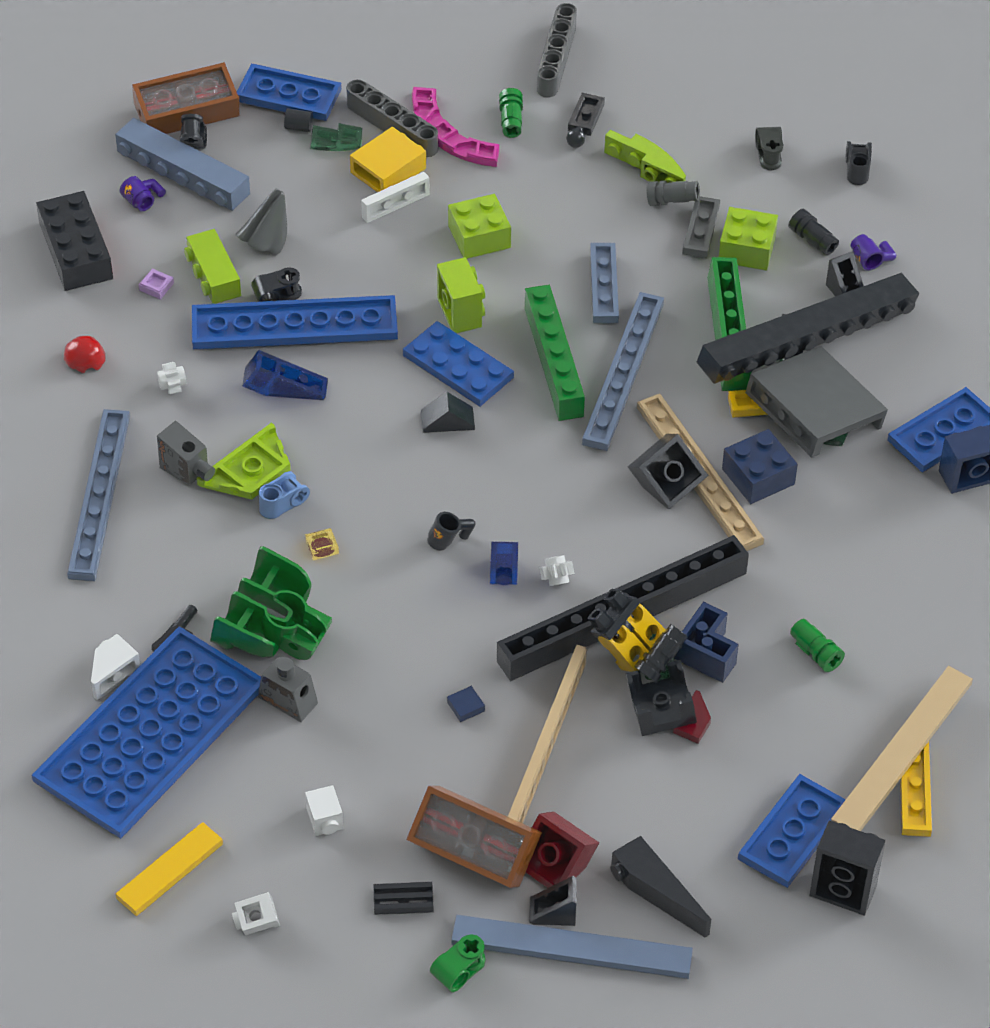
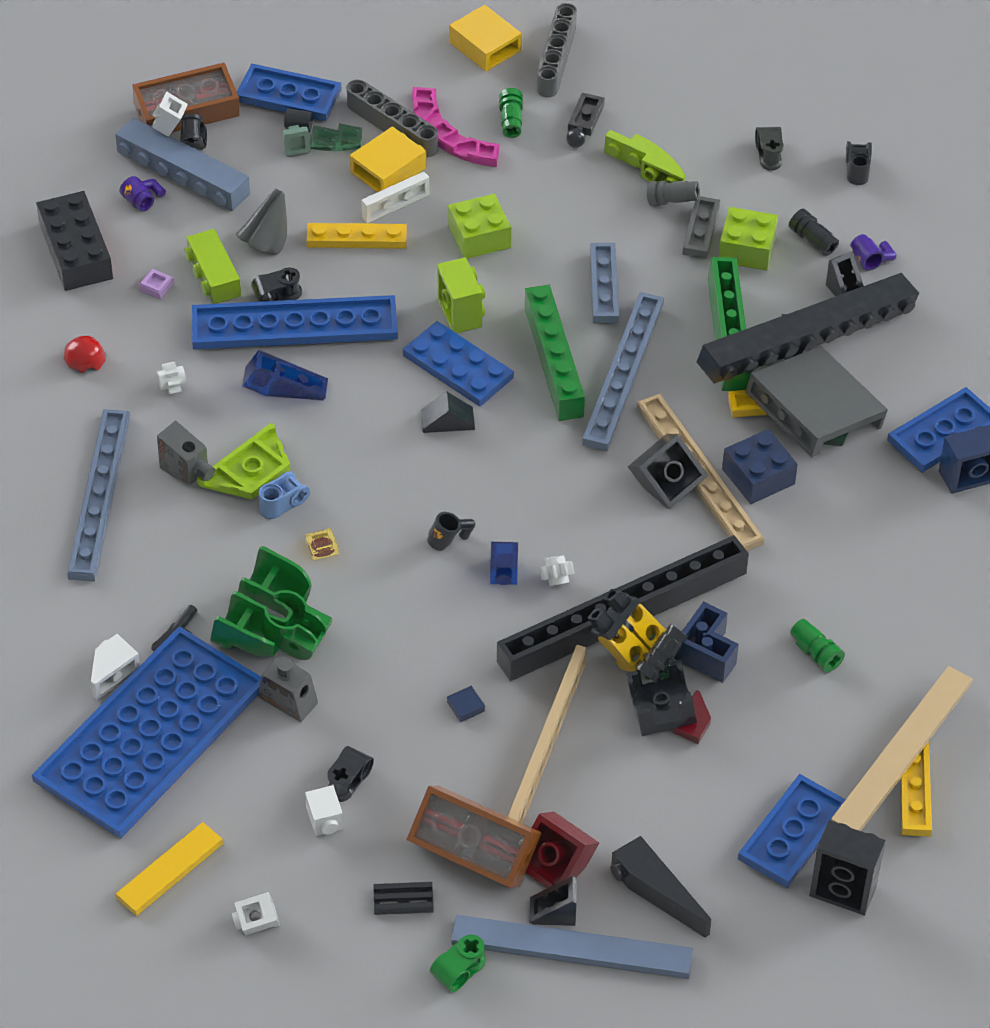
none -> white brick [152,92,188,137]
none -> sand green tile [283,125,310,156]
none -> yellow plate [306,223,407,249]
none -> black piece [327,745,374,802]
none -> yellow brick [449,5,522,72]

